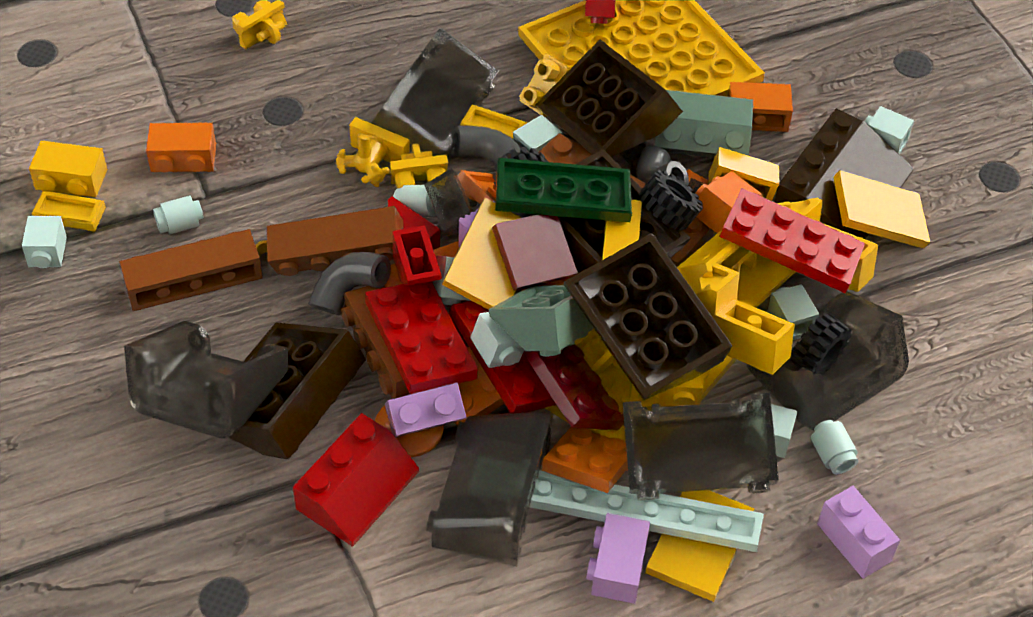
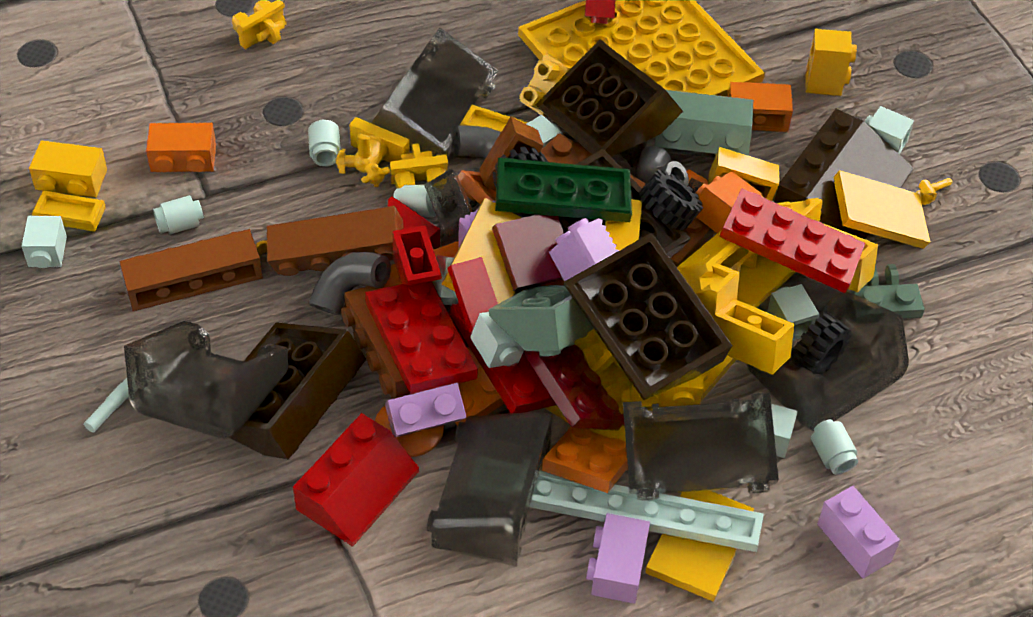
none -> light aqua piece [84,360,153,433]
none -> light aqua brick [308,120,341,166]
none -> tile [447,257,498,334]
none -> dark orange brick [479,117,544,191]
none -> lavender brick [549,218,619,281]
none -> yellow brick [805,29,857,96]
none -> sand green hinge [851,264,925,321]
none -> yellow hand [915,178,952,205]

